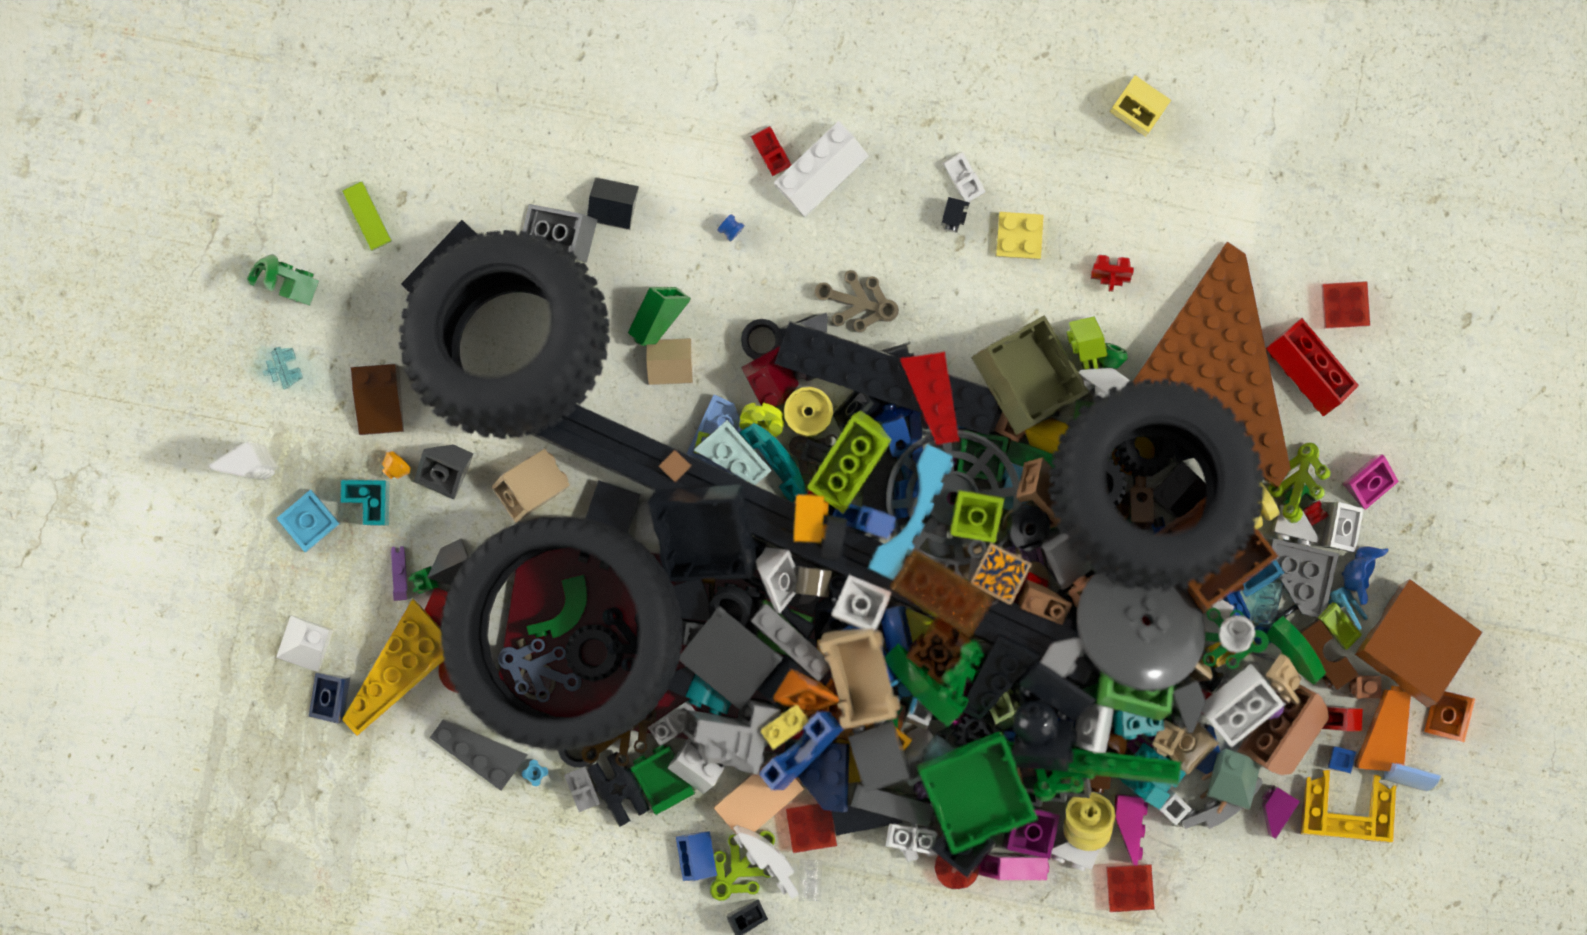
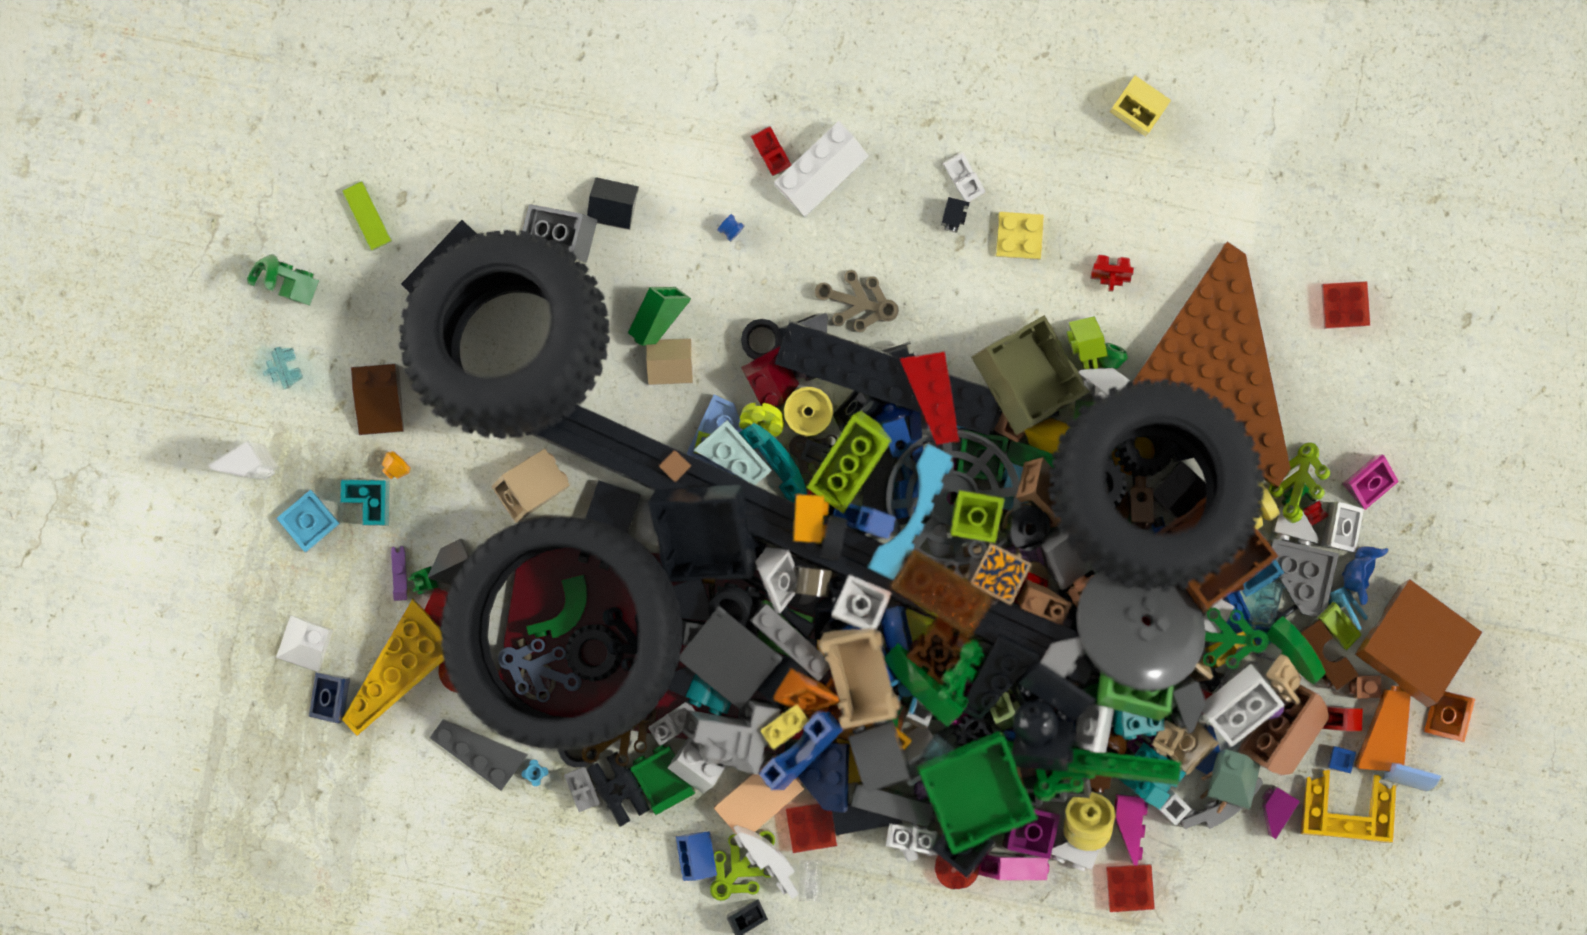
dark grey slope [414,444,474,499] -> none
white hair [1219,615,1255,653] -> none
red slope [1266,318,1359,417] -> none

